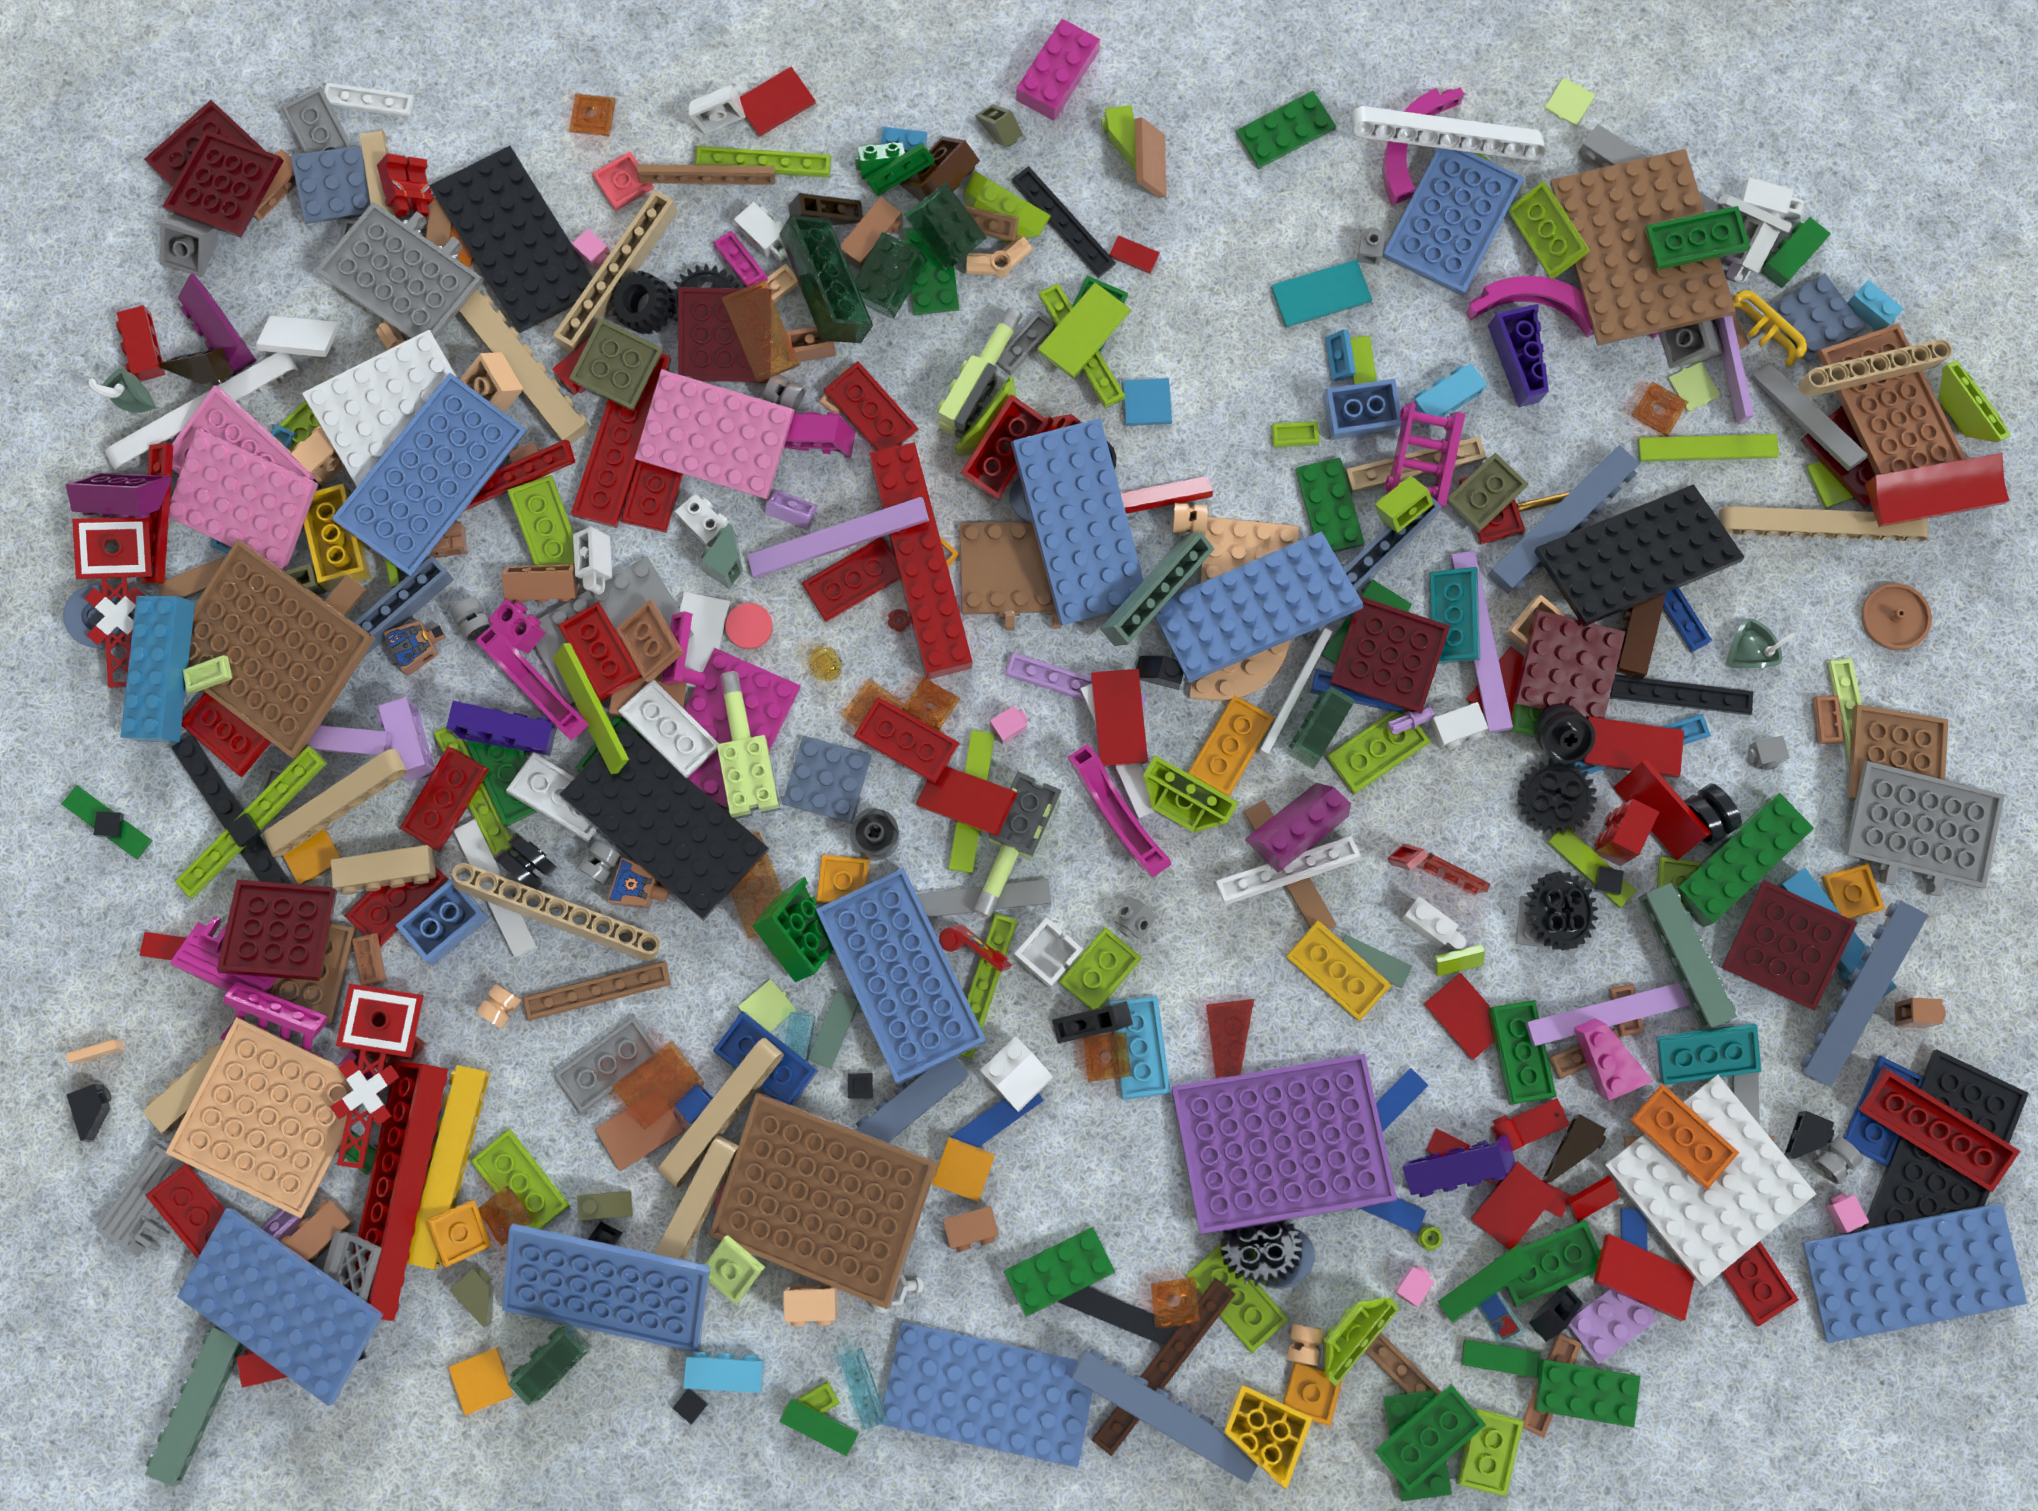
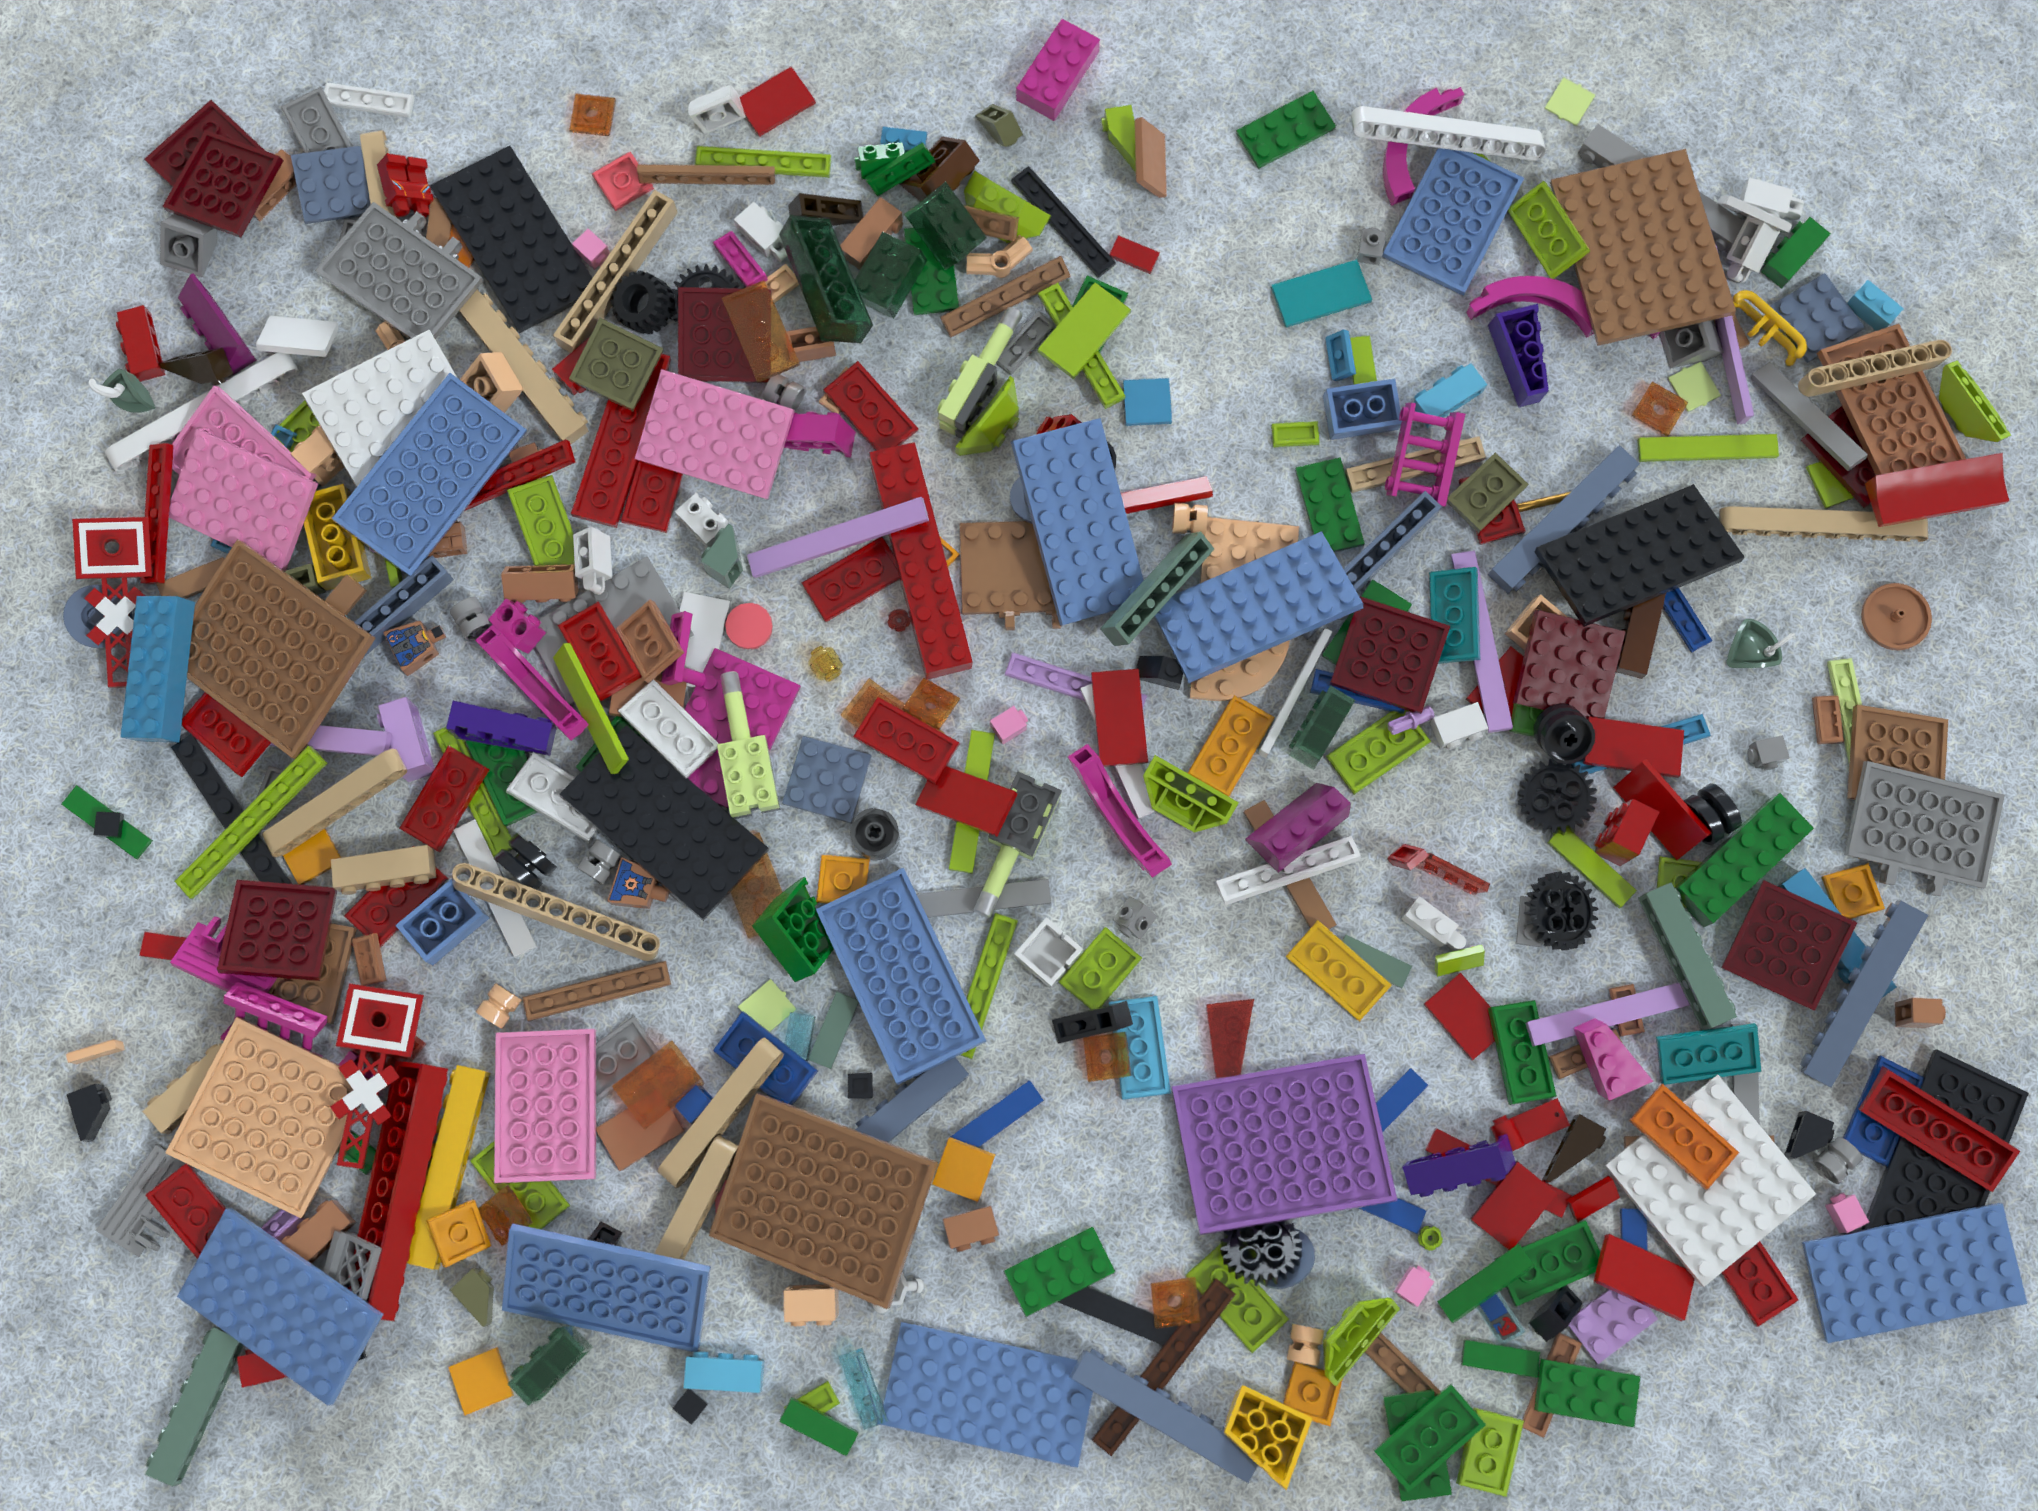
magenta slope [65,472,171,519] -> none
yellowish green tile [183,655,232,694] -> none
black tile [226,813,262,847] -> none
olive slope [577,1191,633,1221] -> none
yellowish green tile [704,1235,765,1305] -> none
lavender slope [765,489,818,530] -> none
red door [939,925,1012,972] -> none
red slope [960,394,1049,499] -> none
white slope [980,1036,1053,1112] -> none
lime brick [1375,476,1433,533] -> none
black tile [1594,866,1624,896] -> none
black tile [1609,675,1754,715] -> none
green plate [1645,206,1750,270] -> none
none -> bright pink plate [494,1029,596,1183]
none -> medium nougat tile [940,256,1071,338]

